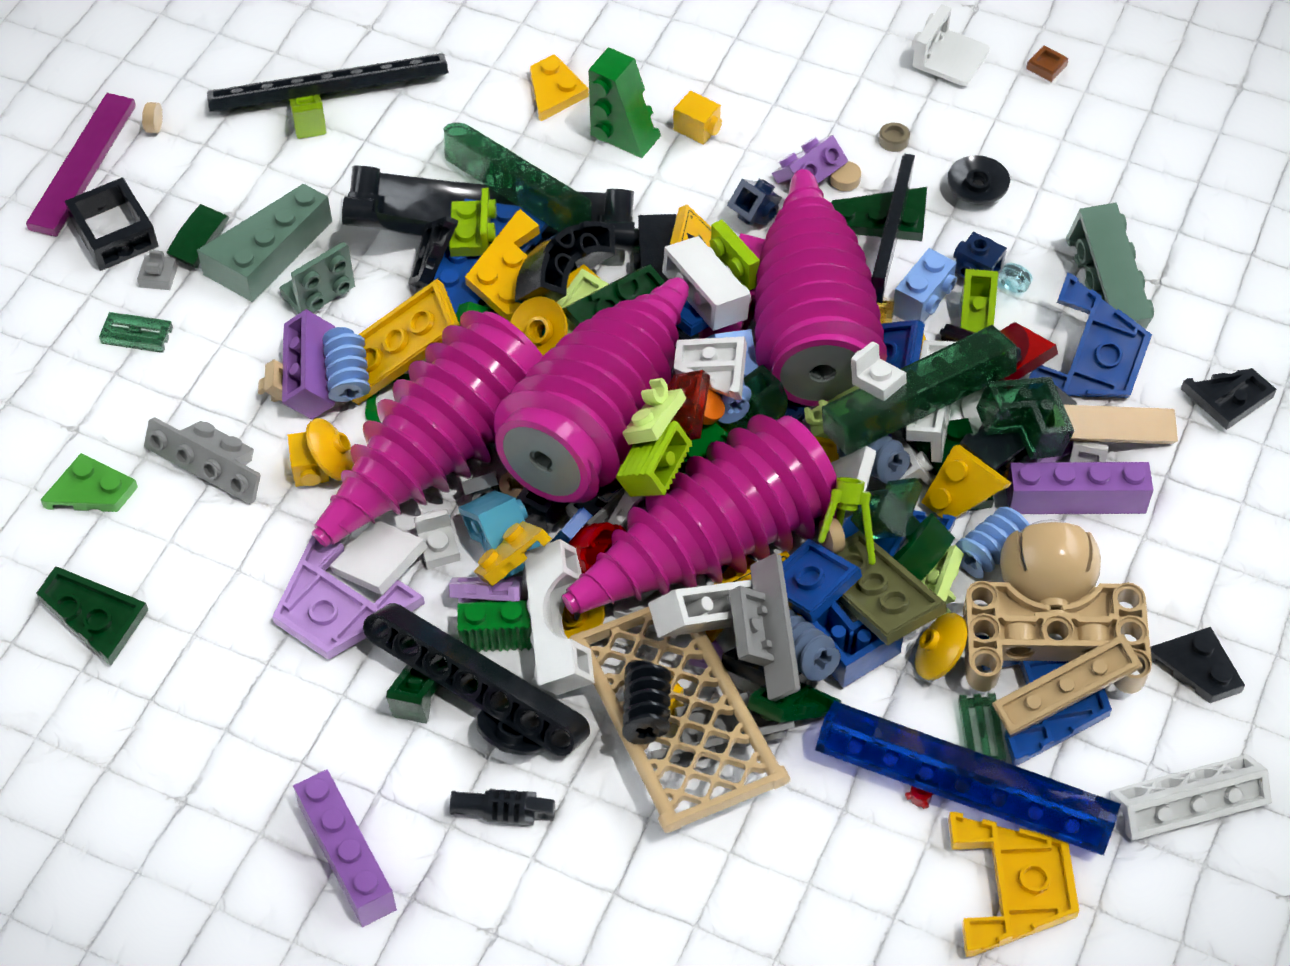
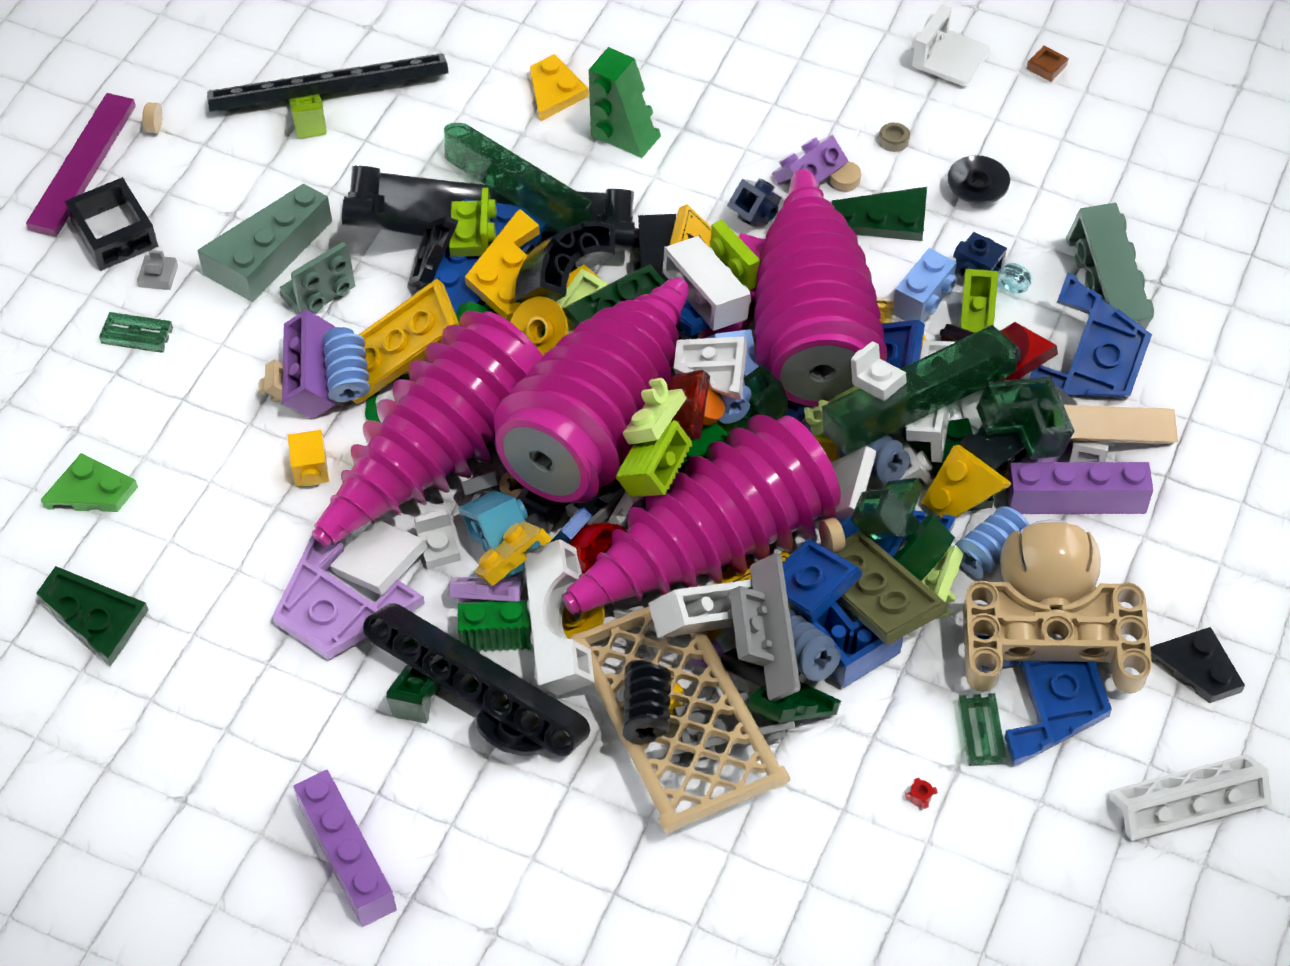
light grey bracket [144,417,261,504] -> none
dark green slope [166,204,229,269] -> none
yellow dish [306,418,354,481] -> none
black hinge [449,788,556,825] -> none
yellow brick [673,90,722,145] -> none
clear blue brick [815,701,1121,856] -> none
lime plant [818,477,876,565] -> none
black tile [871,153,915,303] -> none
yellow dish [915,613,968,680] -> none
yellow wing [948,812,1080,957] -> none
tan tile [992,633,1143,738] -> none
black wing [1181,368,1277,430] -> none

